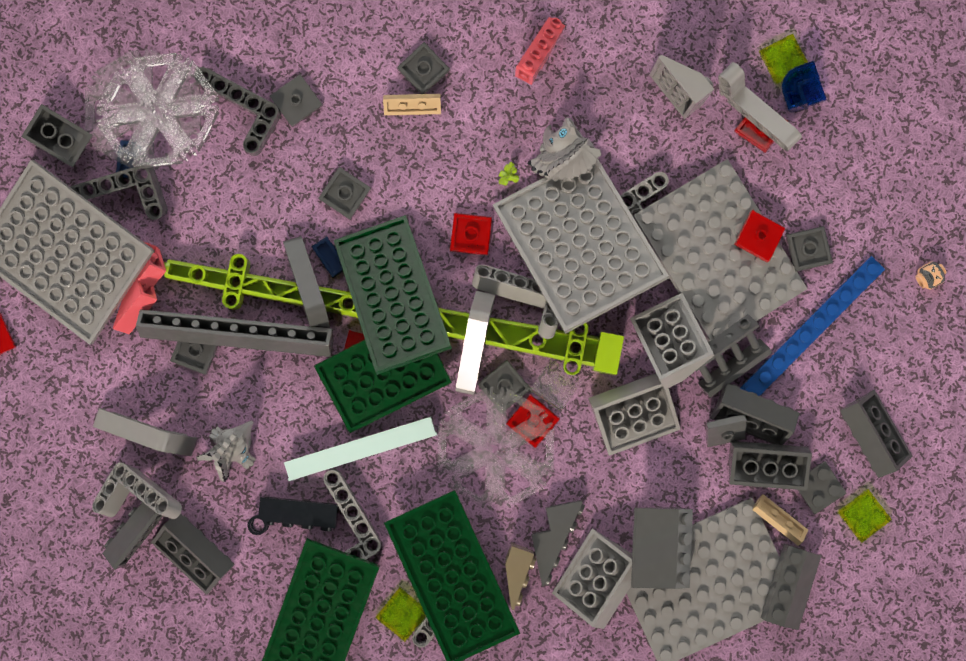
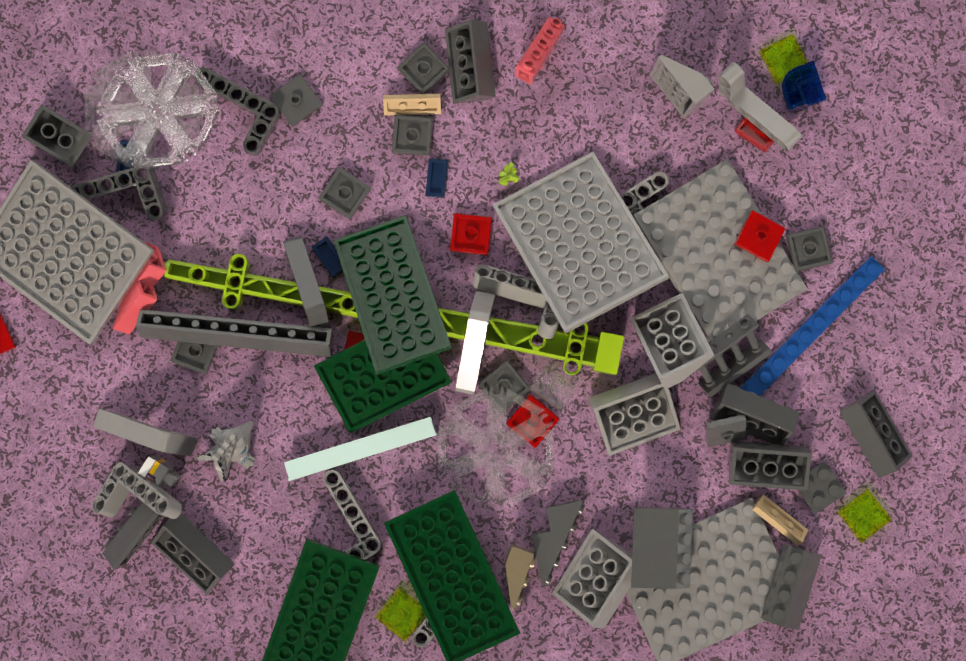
black hinge [247,496,339,535] -> none
light grey piece [527,118,601,182] -> none
head [915,261,946,290] -> none
none -> light grey hips [138,454,181,487]
none -> dark grey plate [392,115,433,157]
none -> dark blue tile [425,158,448,198]
none -> dark grey slope [445,19,496,104]

